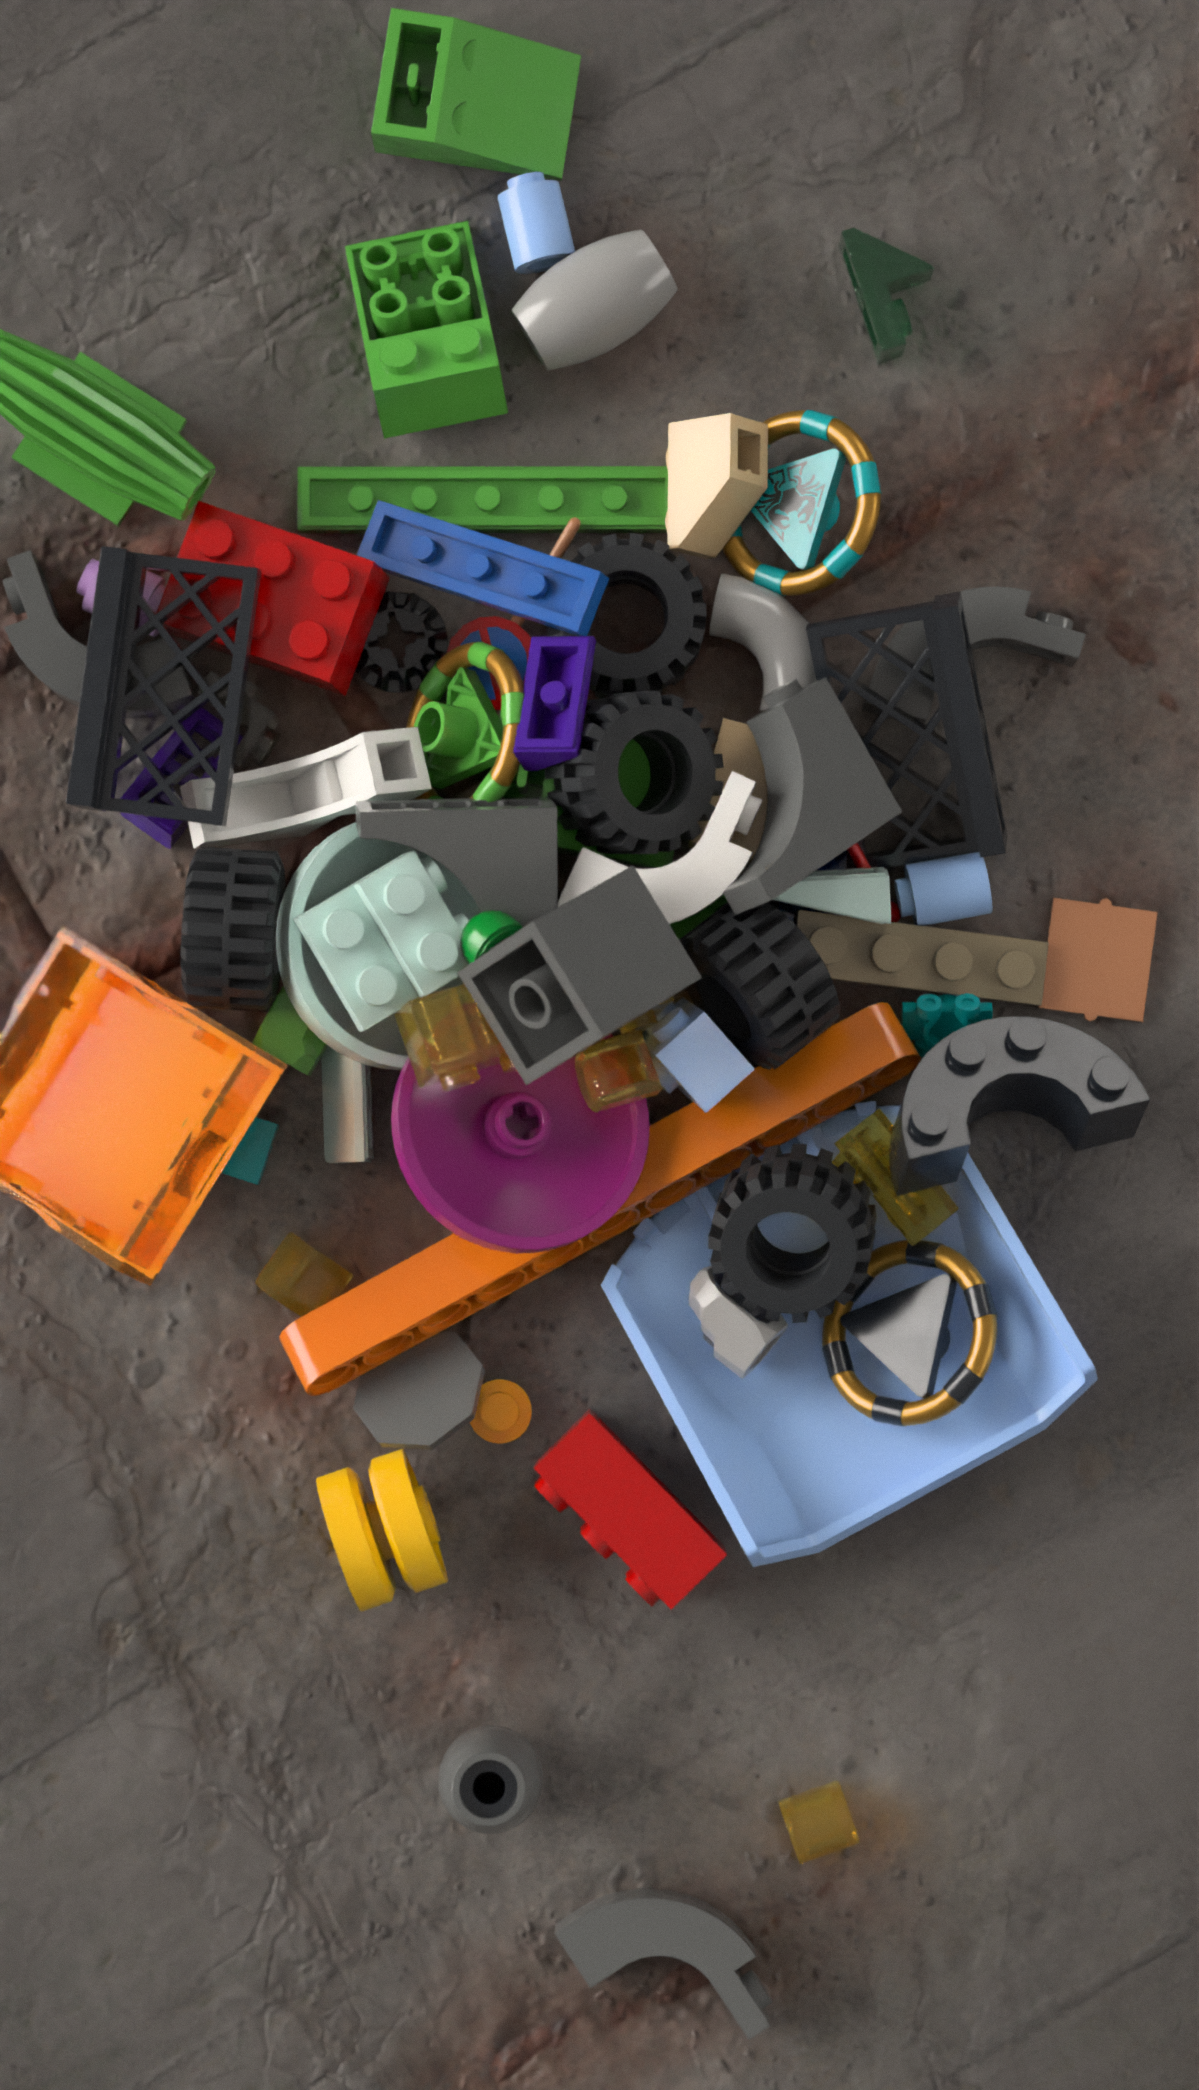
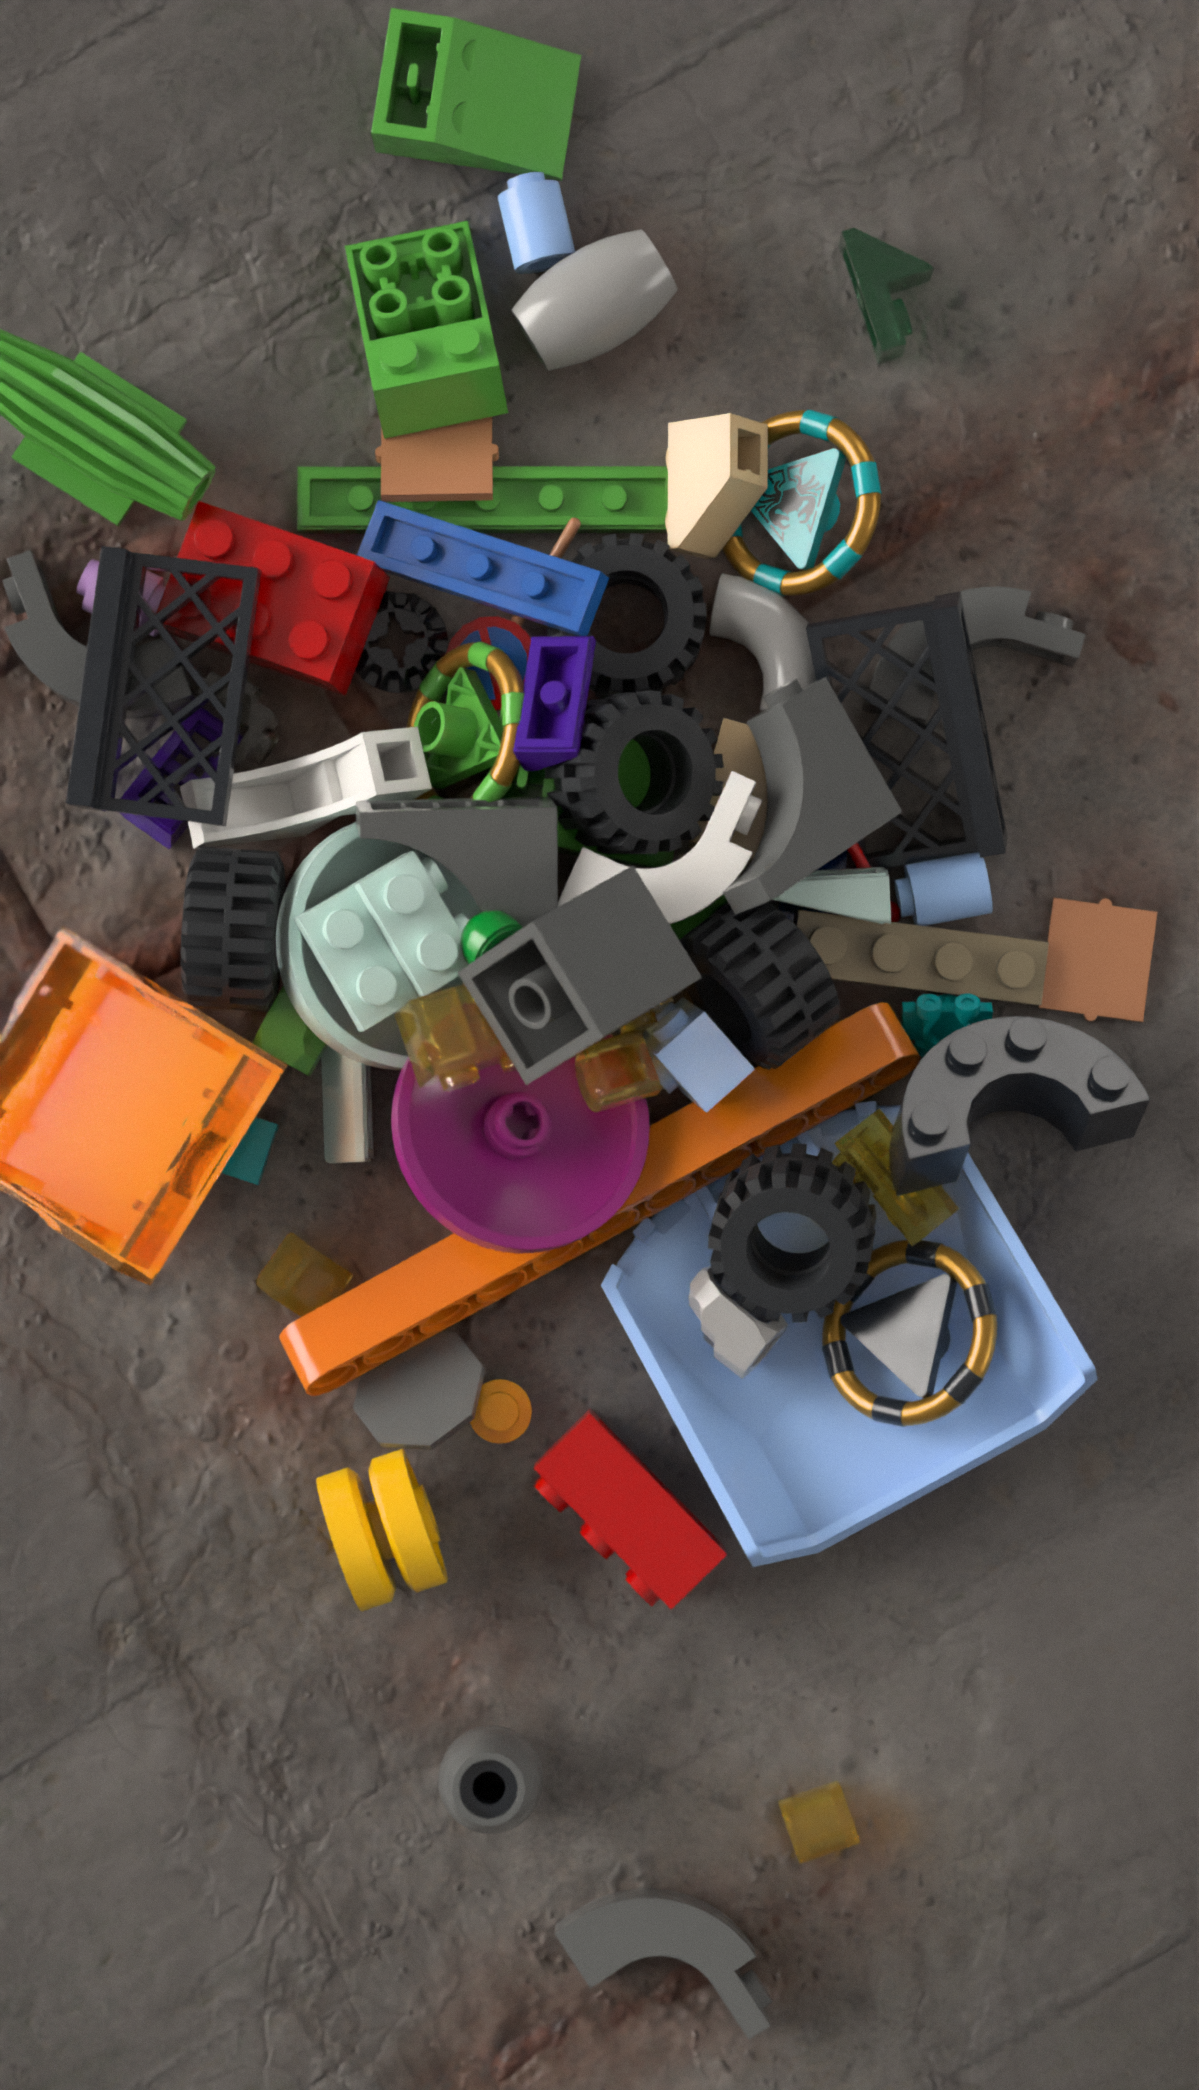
none -> nougat piece [375,416,499,502]

